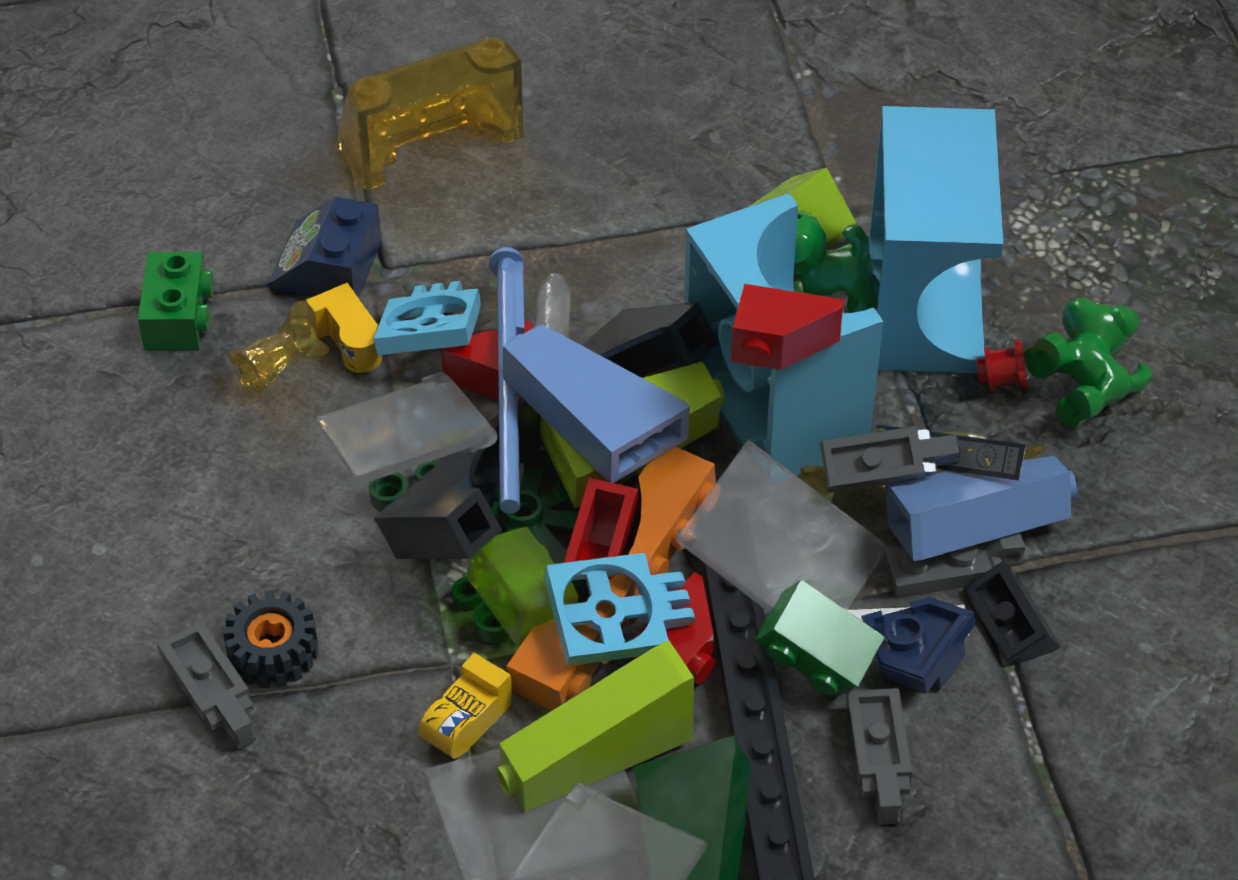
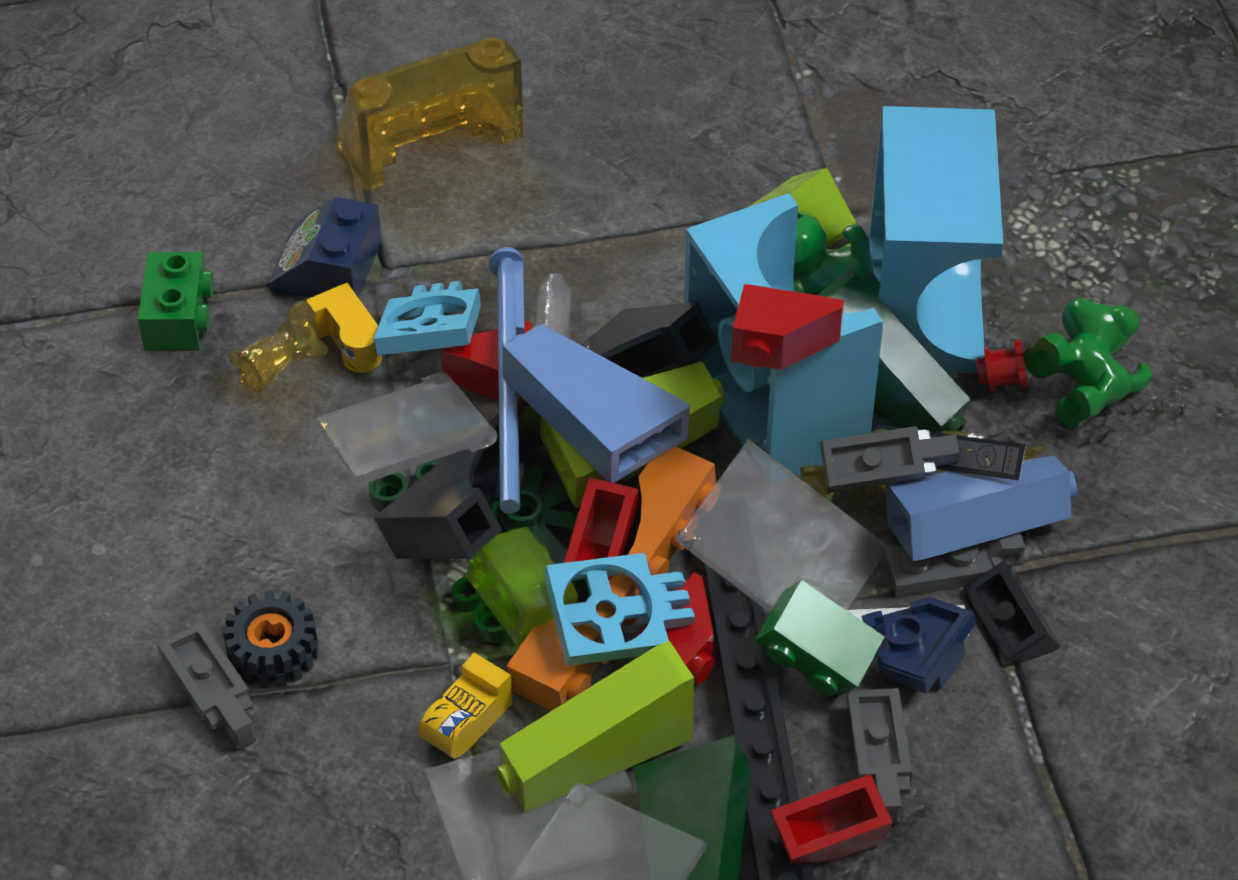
none -> red slope [770,774,892,863]
none -> slope [819,268,970,435]

